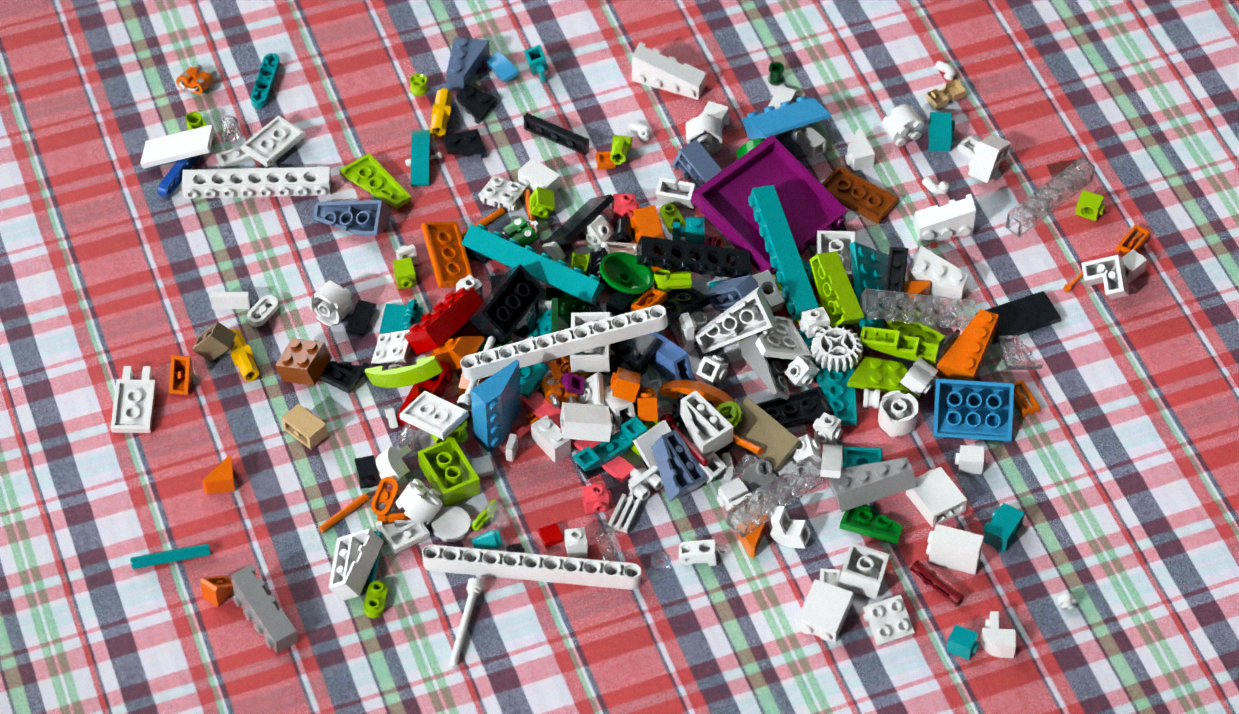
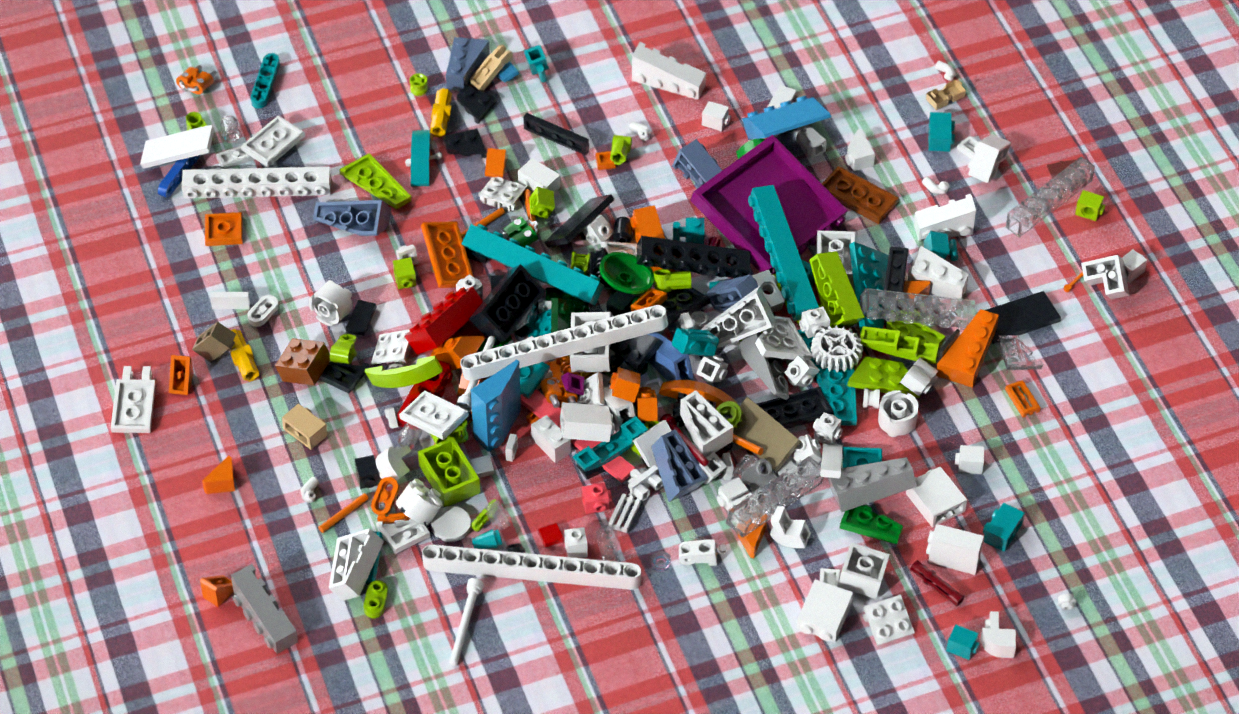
teal axle [130,544,210,569] -> none
teal hinge [379,299,423,334] -> none
white tile [541,242,566,260] -> none
coral brick [611,194,639,220] -> none
white piece [655,177,697,209] -> none
lime plate [660,204,686,234] -> none
white brick [686,113,723,155] -> none
dark green bush [768,62,784,86] -> none
white brick [882,104,924,147] -> none
dark azure slope [933,379,1014,442] -> none
orange tile [1116,224,1151,255] -> none
none -> orange tile [205,212,243,246]
none -> white arm [301,477,319,503]
none -> lime piece [330,334,357,364]
none -> tan hinge [469,44,513,92]
none -> orange slope [485,148,508,178]
none -> teal brick [672,328,719,356]
none -> teal brick [923,231,958,261]

